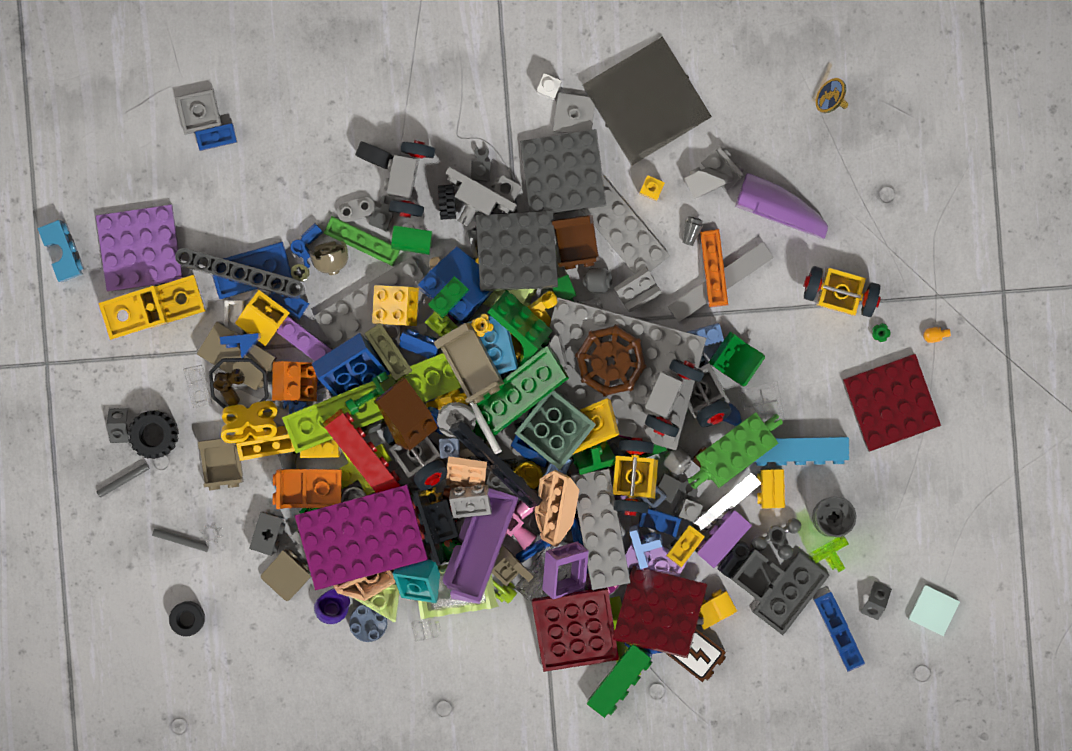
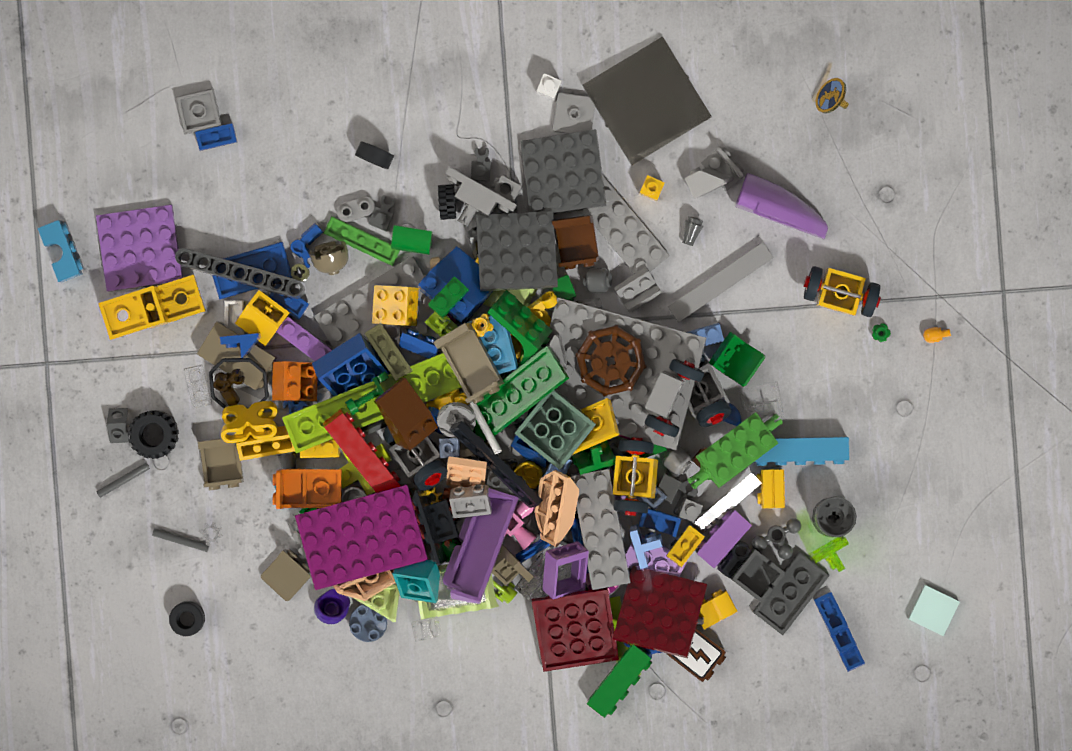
dark grey brick [249,511,286,556] -> none
brick [384,140,435,218] -> none
orange tile [700,229,728,308] -> none
dark red plate [843,354,941,452] -> none
dark grey bracket [861,581,892,620] -> none

